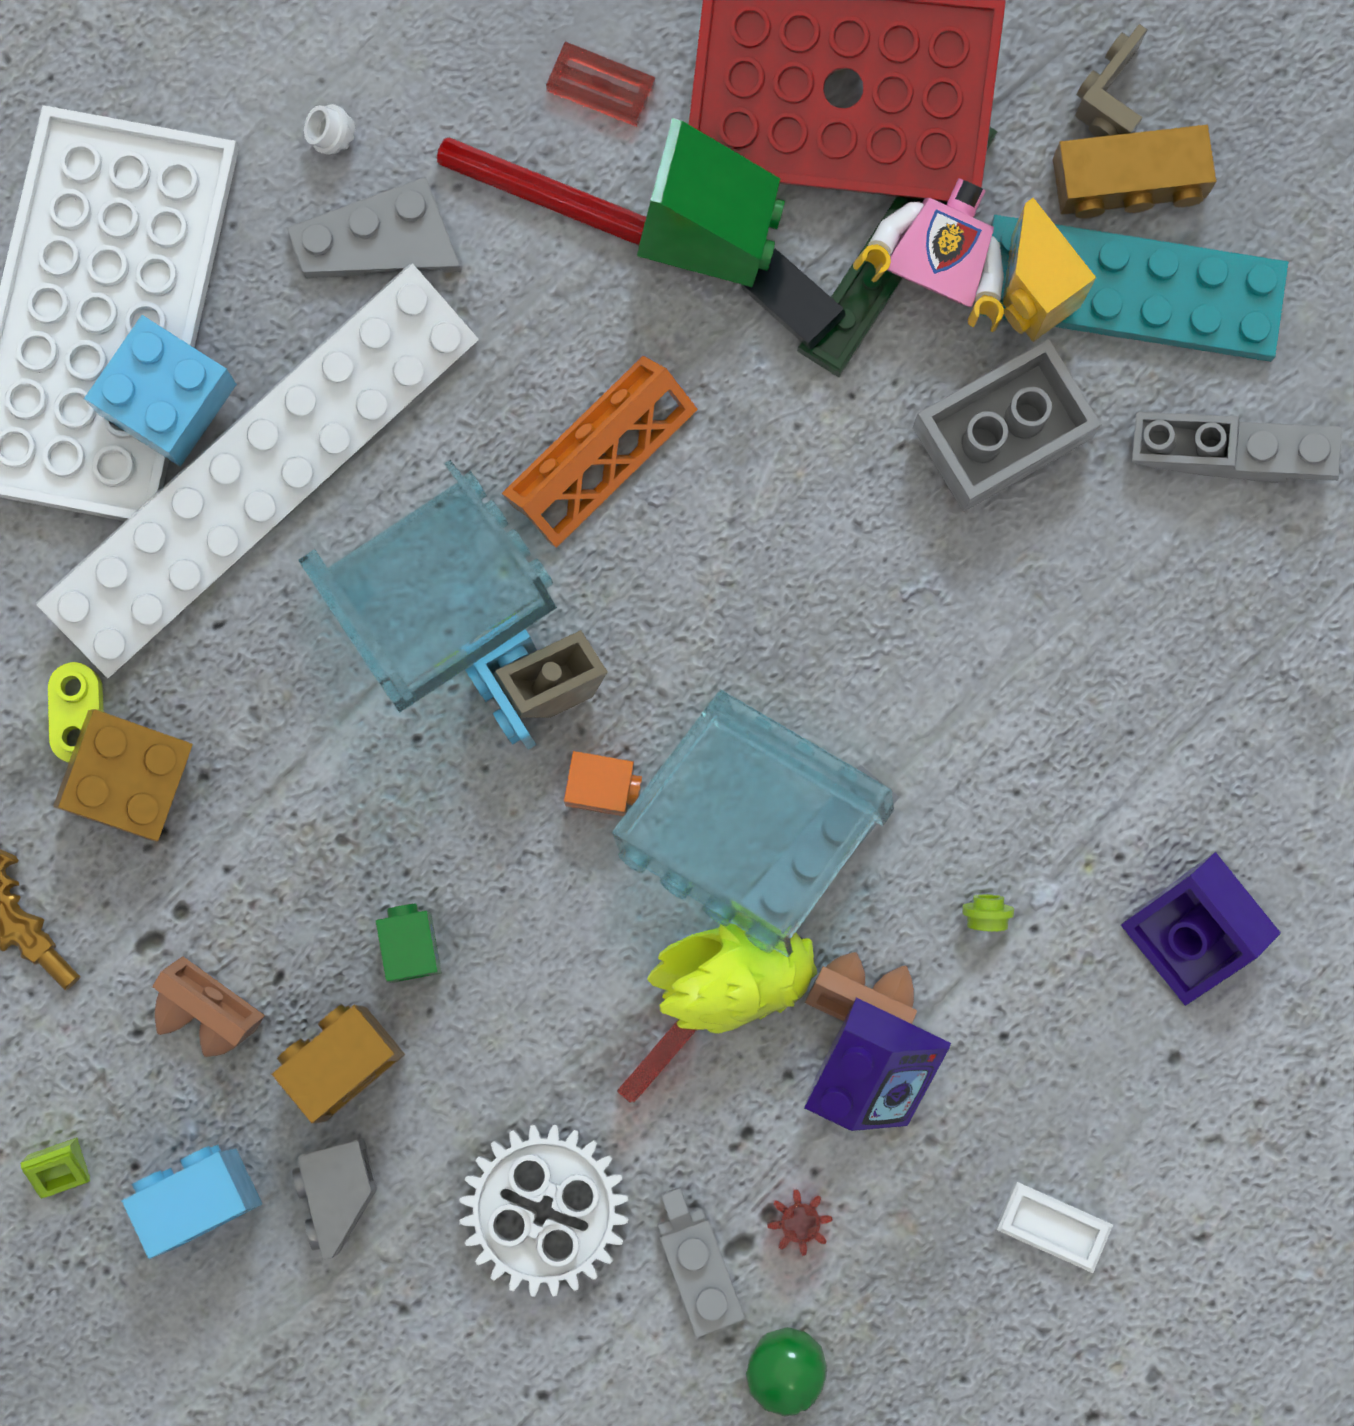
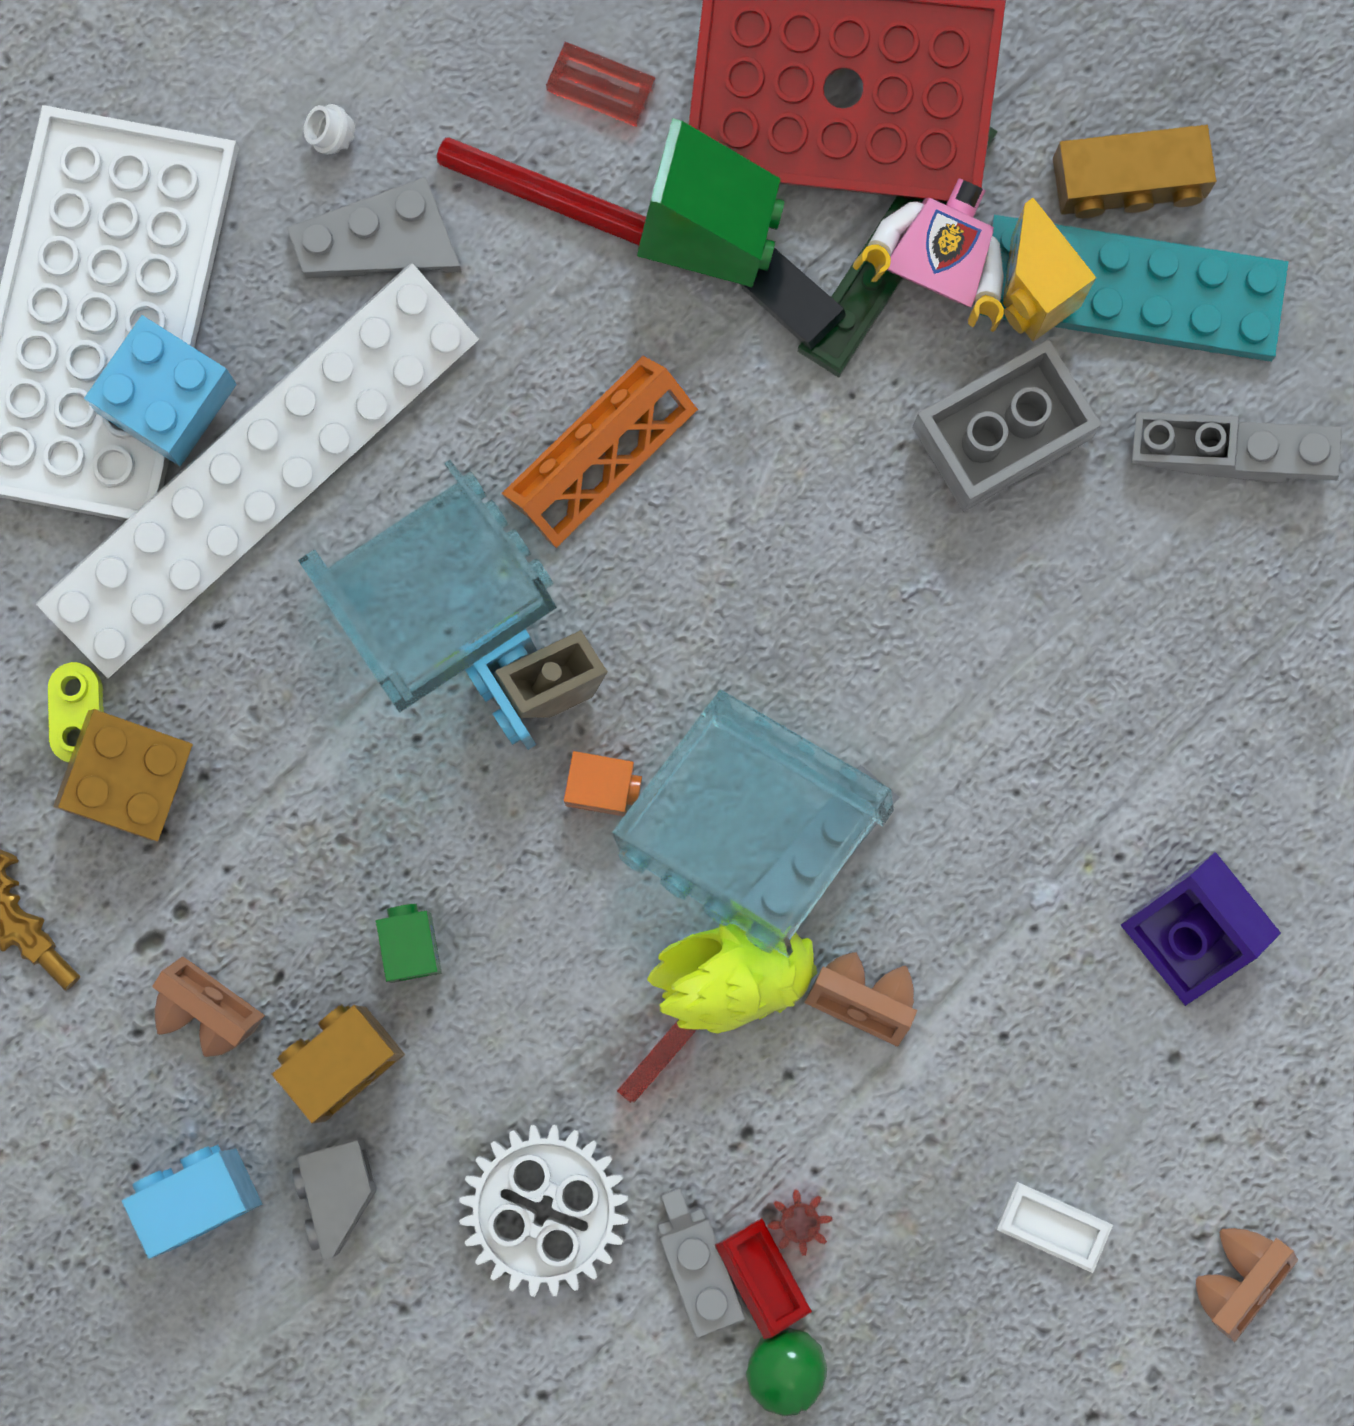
lime slope [21,1137,90,1199] -> none
dark purple slope [804,997,951,1131] -> none
lime plate [962,894,1014,932] -> none
dark tan bracket [1075,24,1148,137] -> none
none -> red tile [715,1218,812,1339]
none -> nougat tile [1196,1228,1299,1342]

